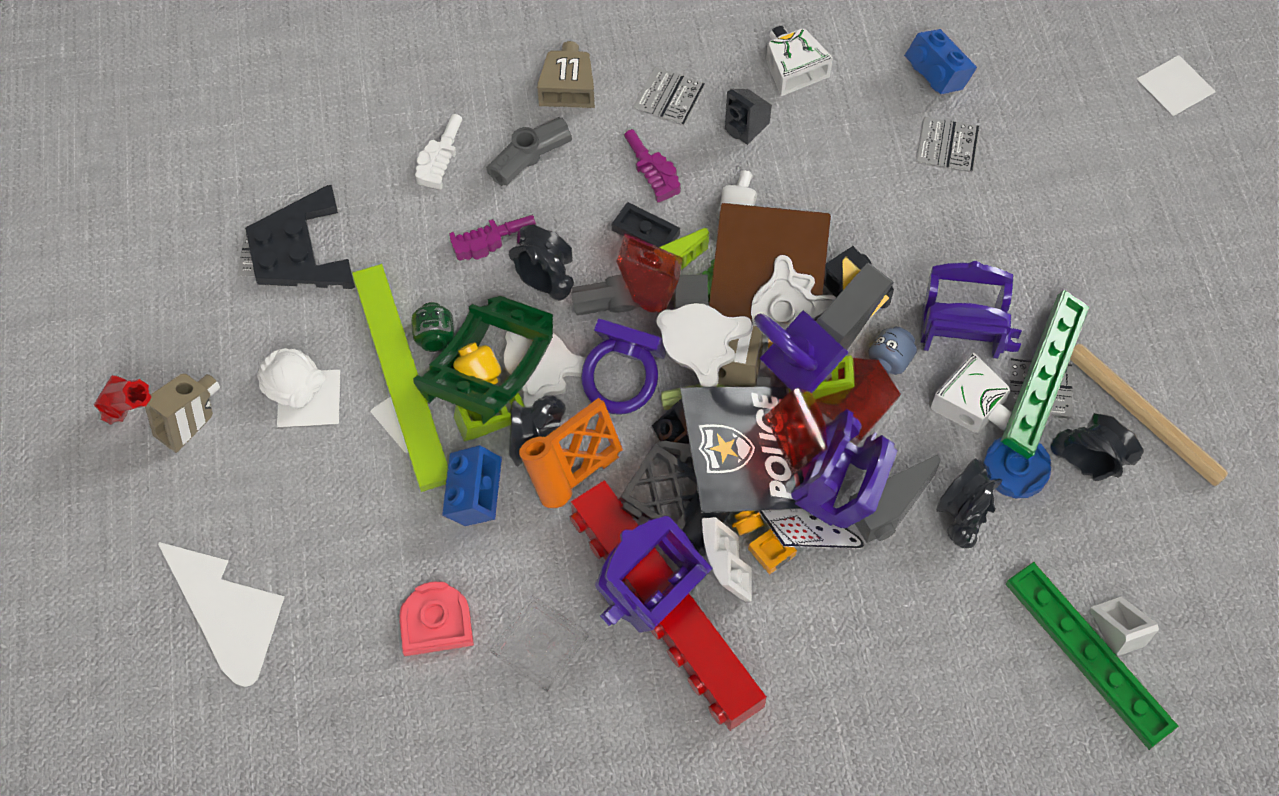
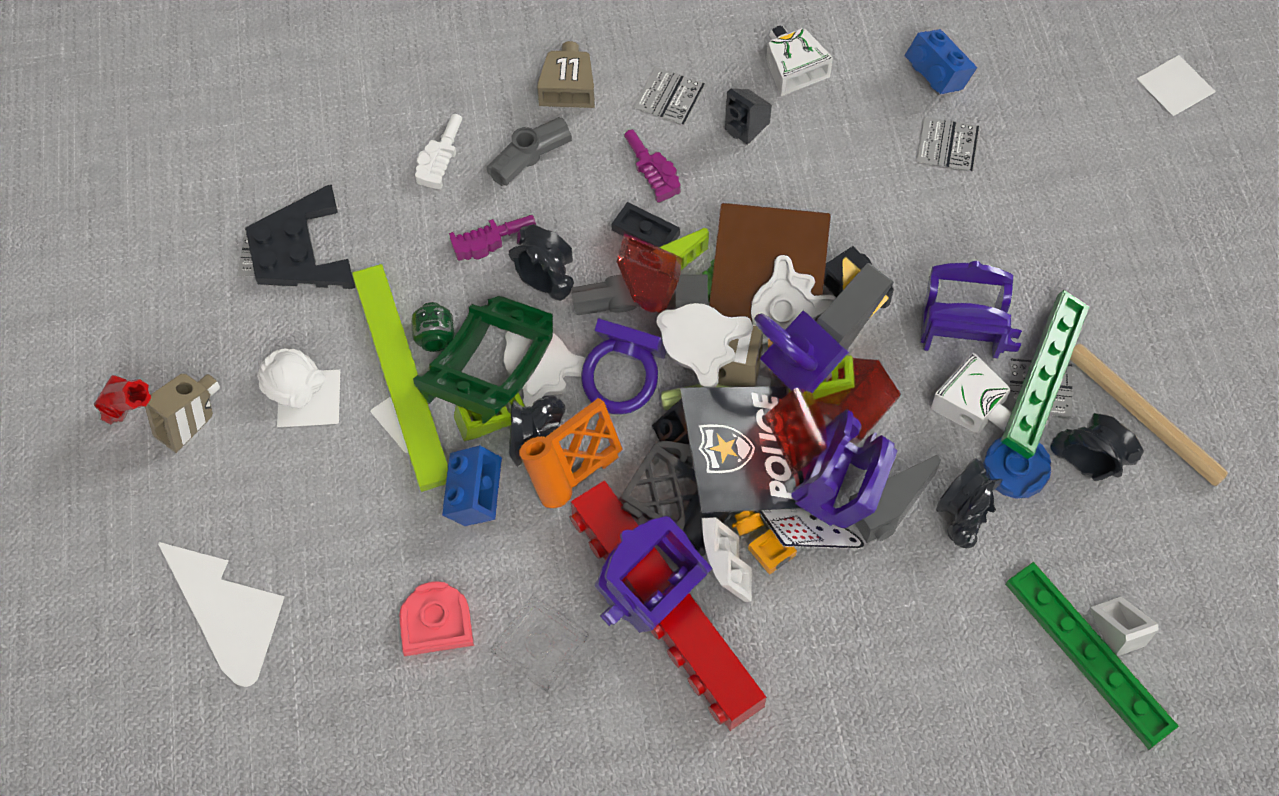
yellow head [453,342,501,384] -> none
white piece [716,170,757,220] -> none
sand blue head [868,326,917,376] -> none

